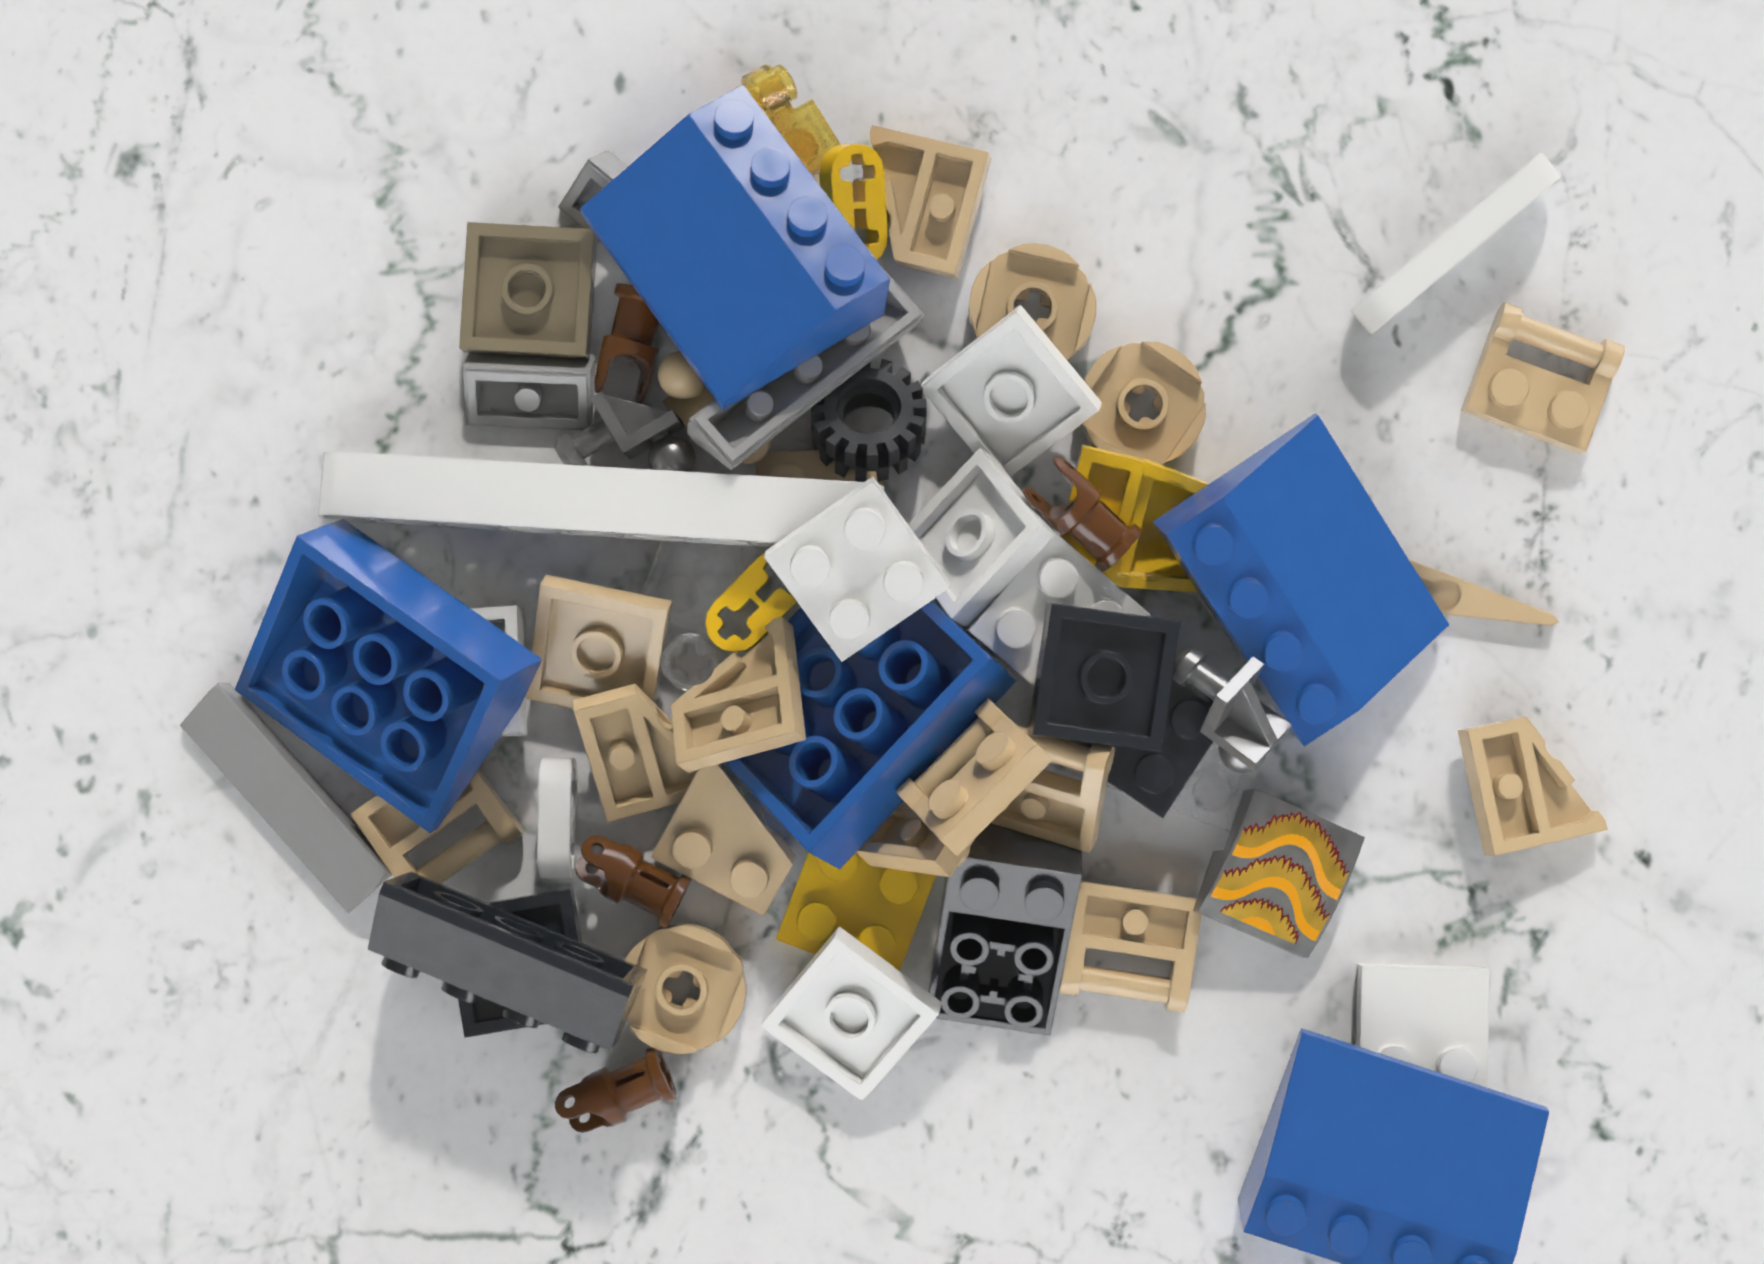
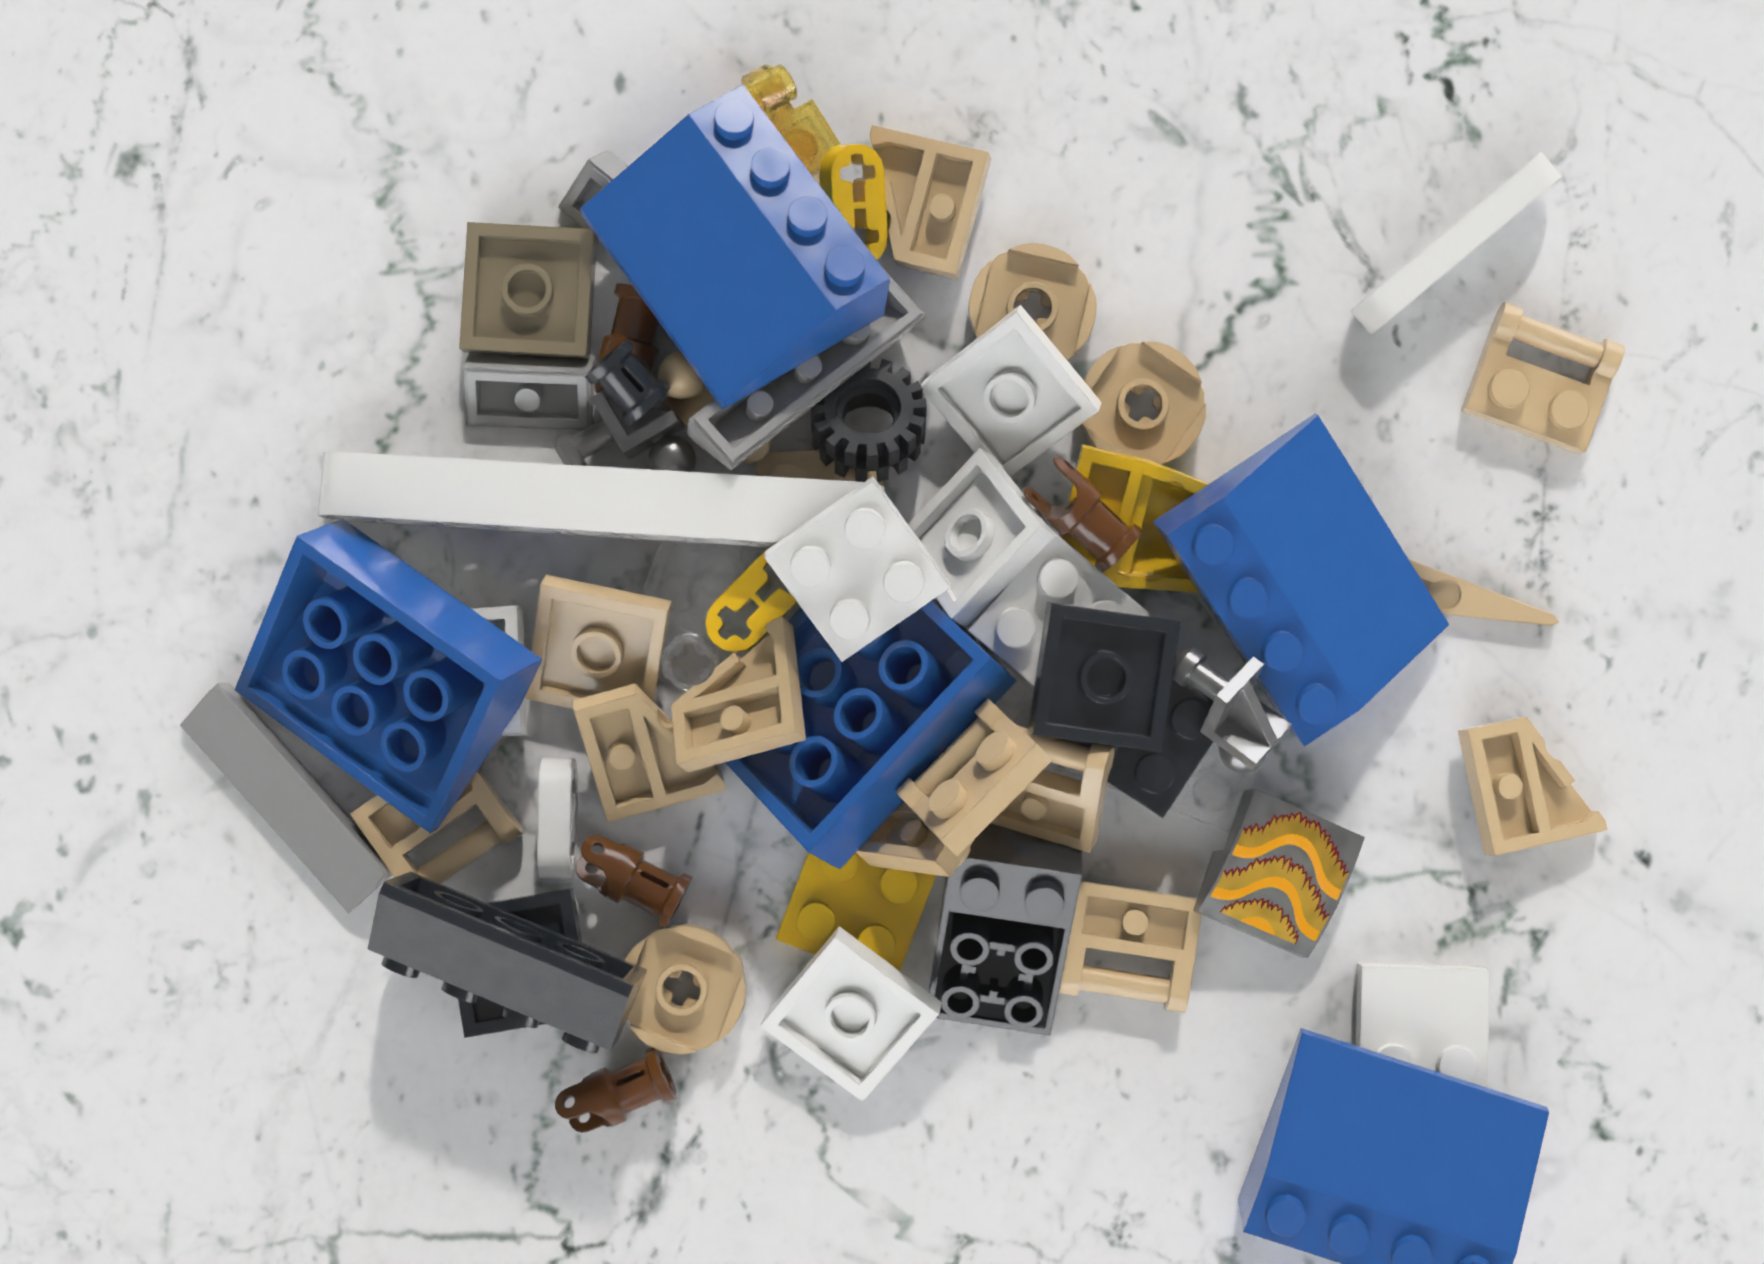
tan wing [651,762,796,916] -> none
none -> black bush [584,338,671,425]

